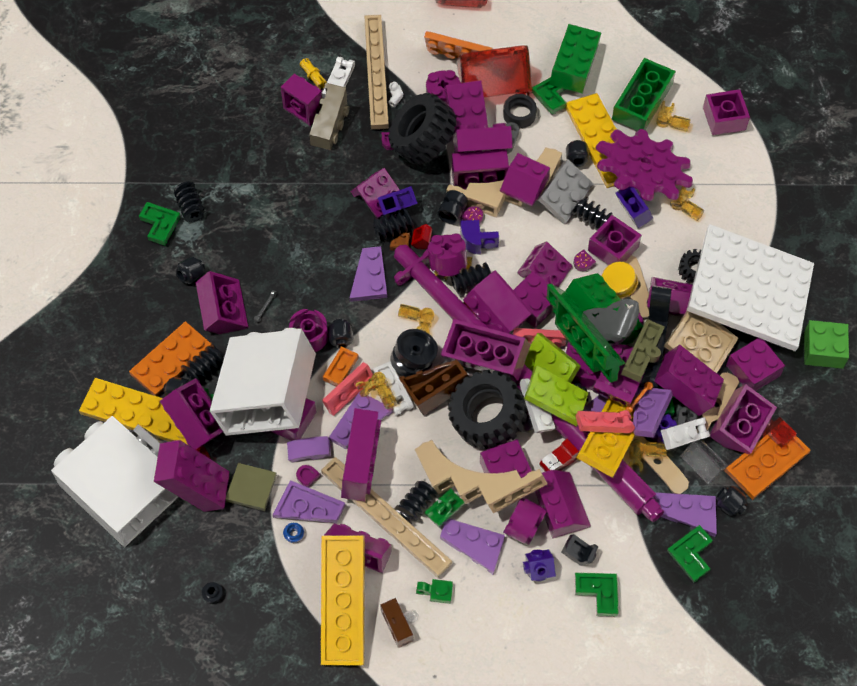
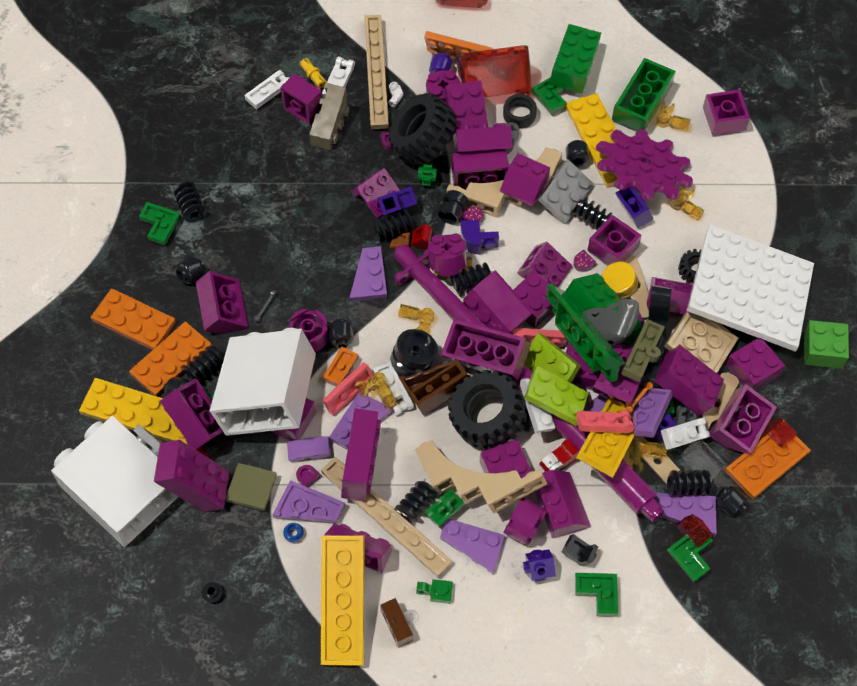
none -> orange plate [91,288,176,350]
none -> white plate [244,70,289,110]
none -> green gear [418,163,437,186]
none -> dark purple head [429,53,453,73]
none -> black piece [667,470,713,496]
none -> clear red bracket [677,514,713,547]

